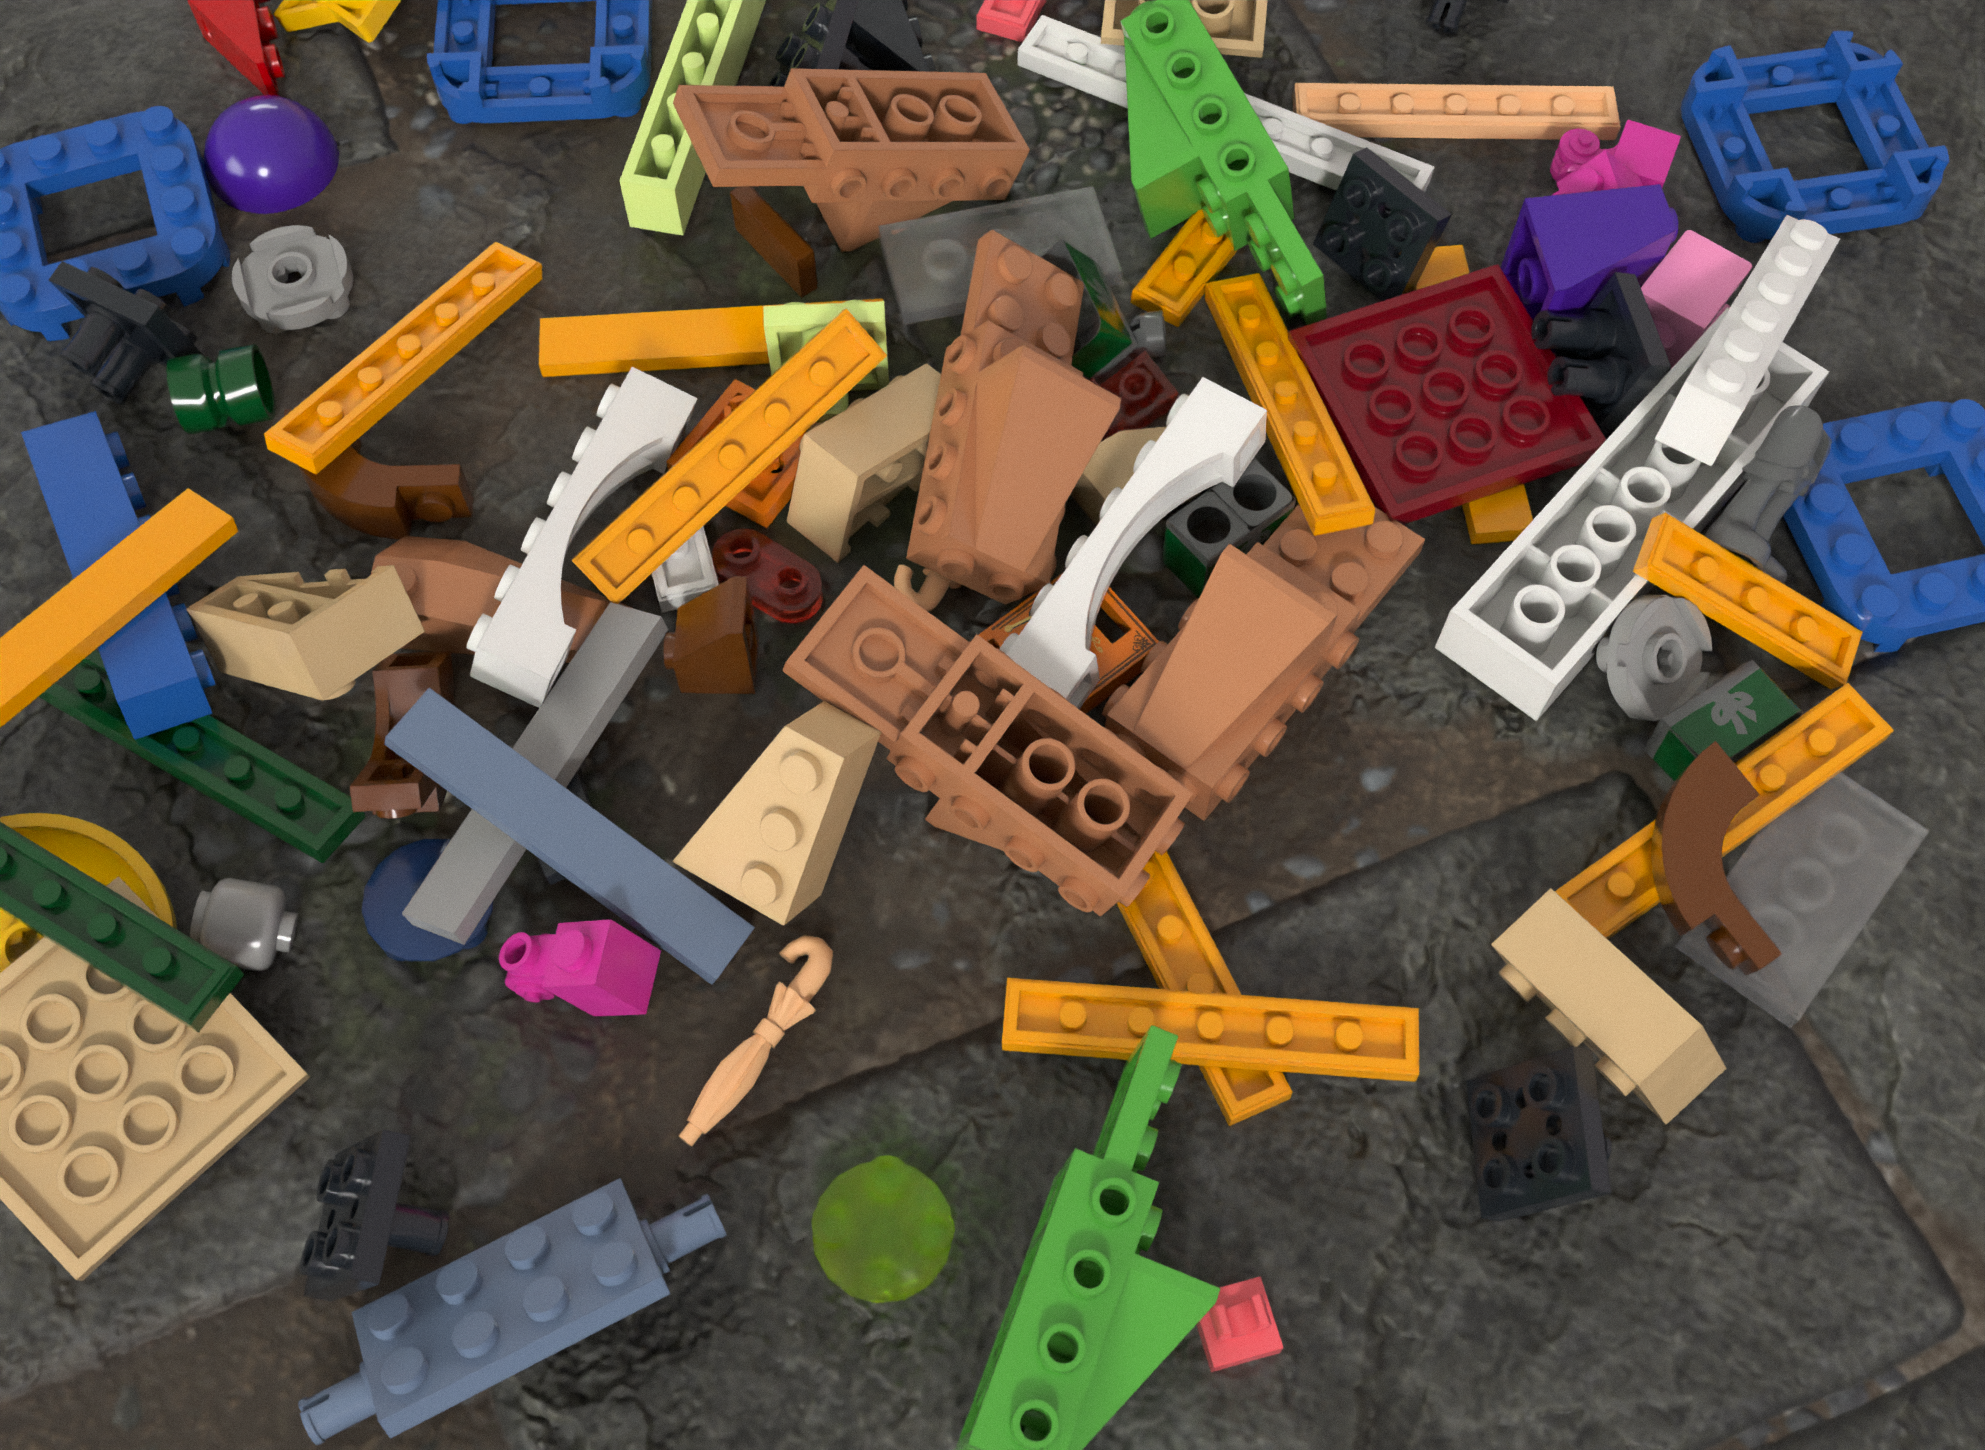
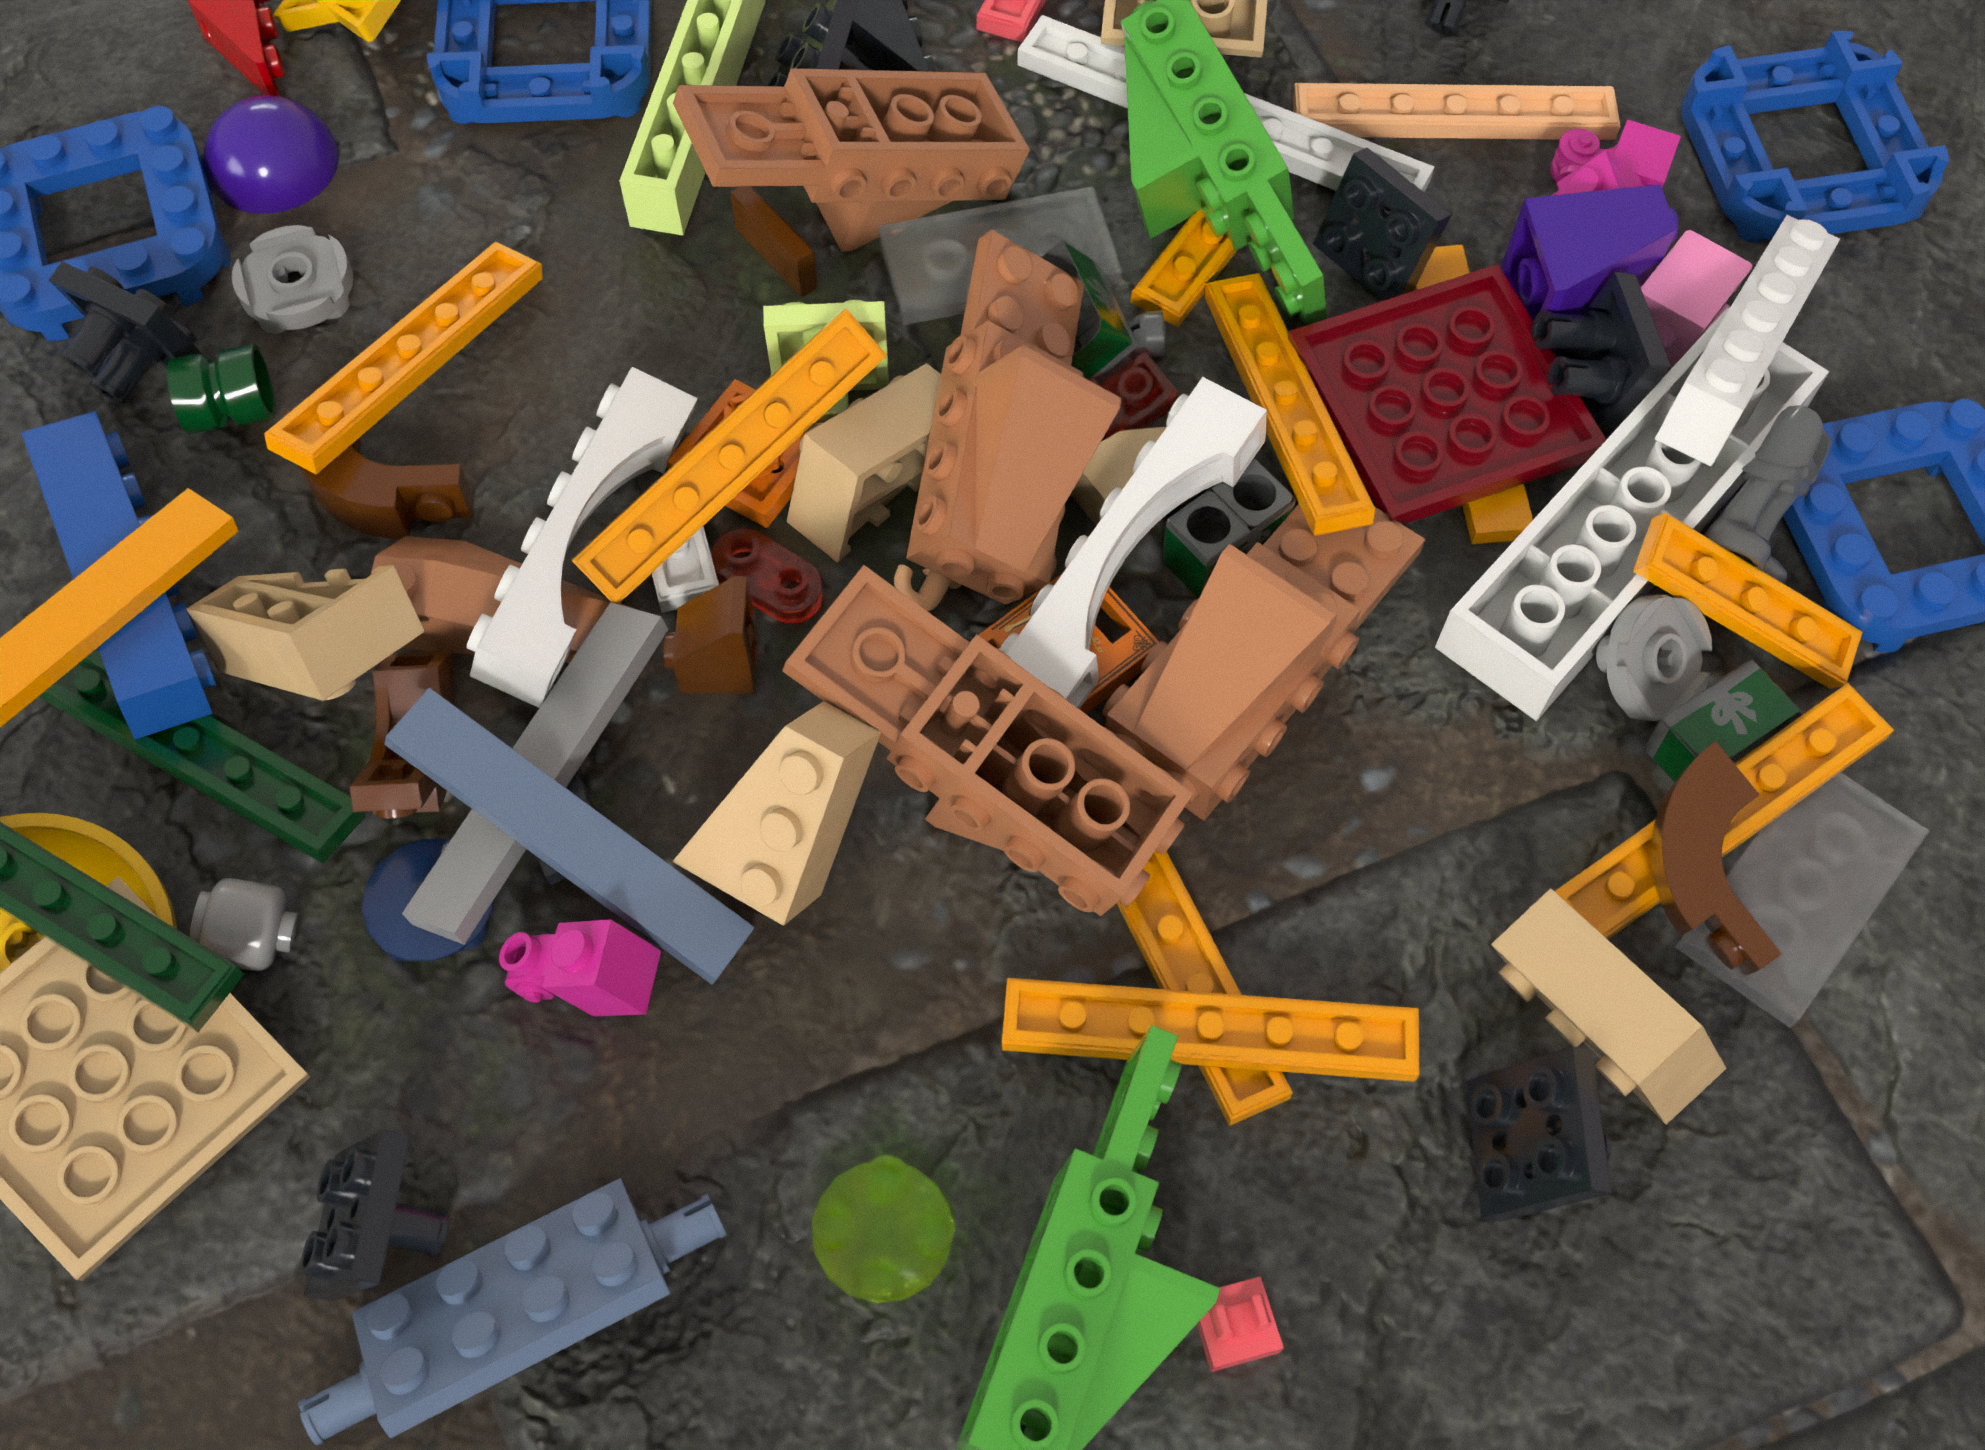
light orange tile [539,299,883,377] -> none
light nougat piece [678,935,833,1147] -> none

